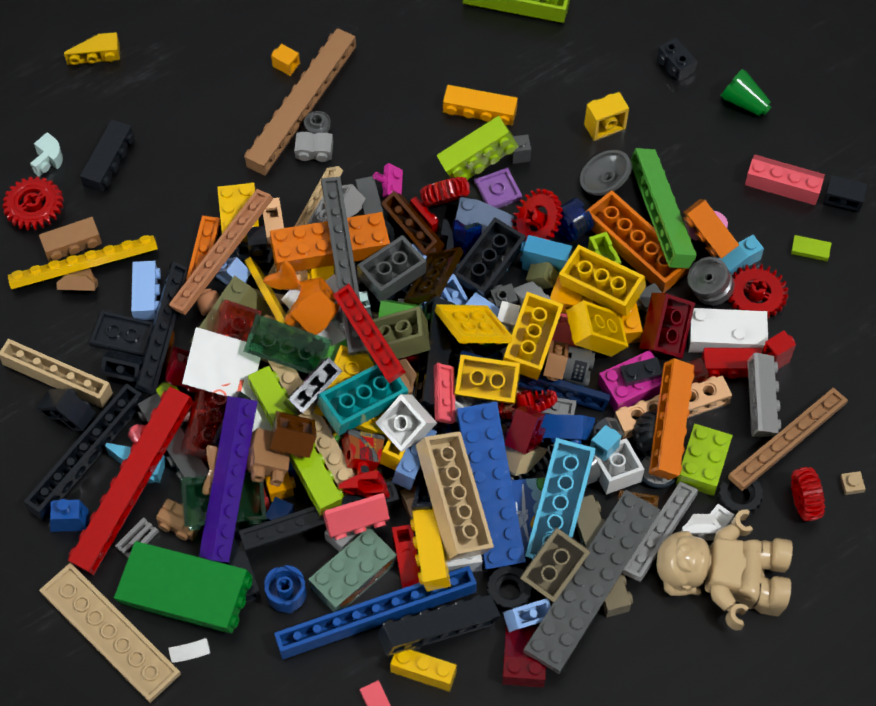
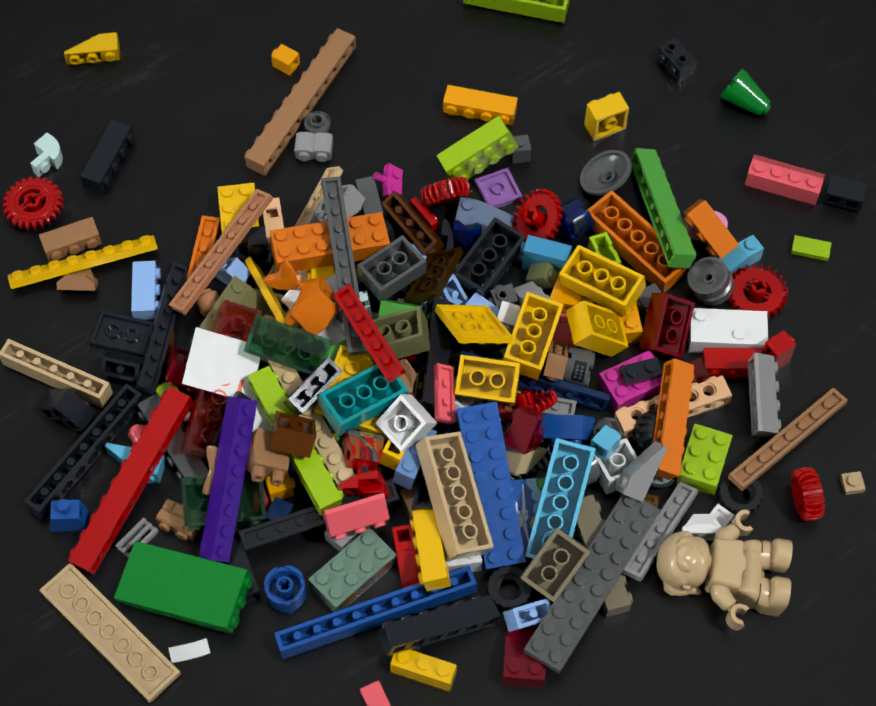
none -> light grey slope [615,441,668,502]

